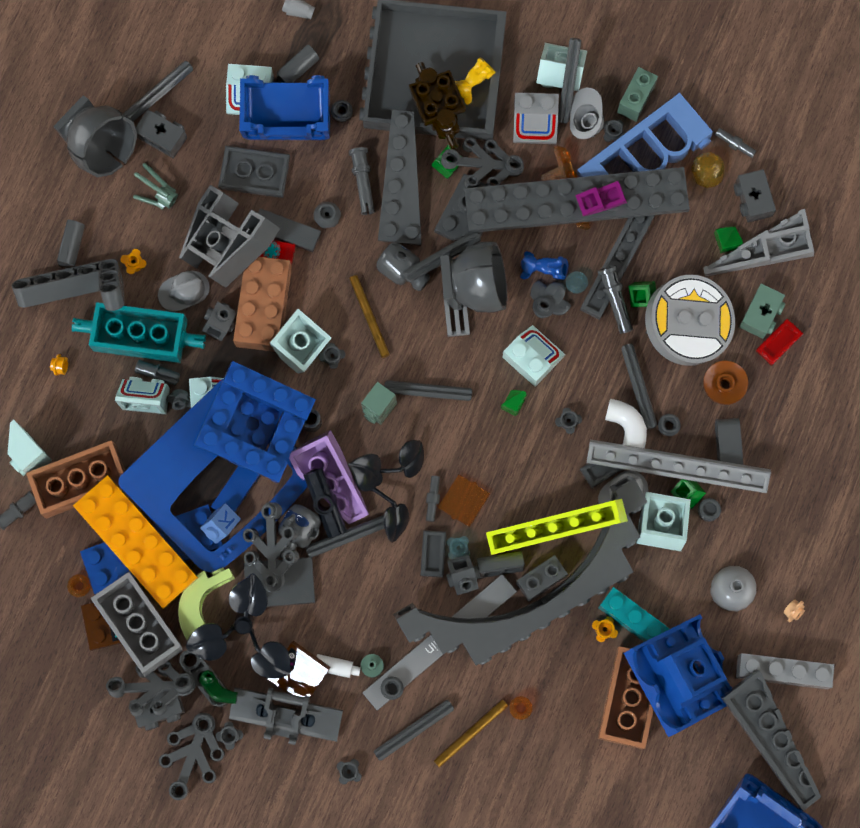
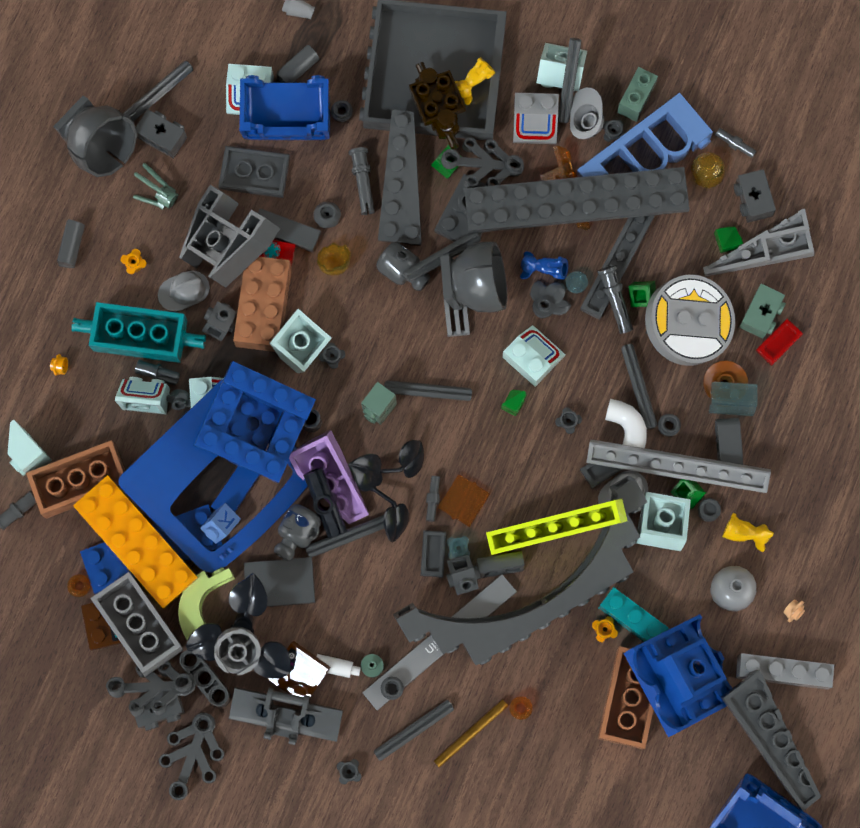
dark grey beam [11,259,125,311] -> none
dark green arm [200,670,238,704] -> none
dark grey plate [215,722,243,750] -> none
dark grey plant [243,502,299,592] -> none
pearl gold bar [349,275,390,358] -> none
dark grey brick [516,555,568,602] -> none
magenta slope [575,181,627,216] -> none
none -> light grey cylinder [214,627,261,675]
none -> clear yellow hair [317,243,351,276]
none -> clear light blue panel [709,382,757,416]
none -> yellow animal [722,513,774,552]

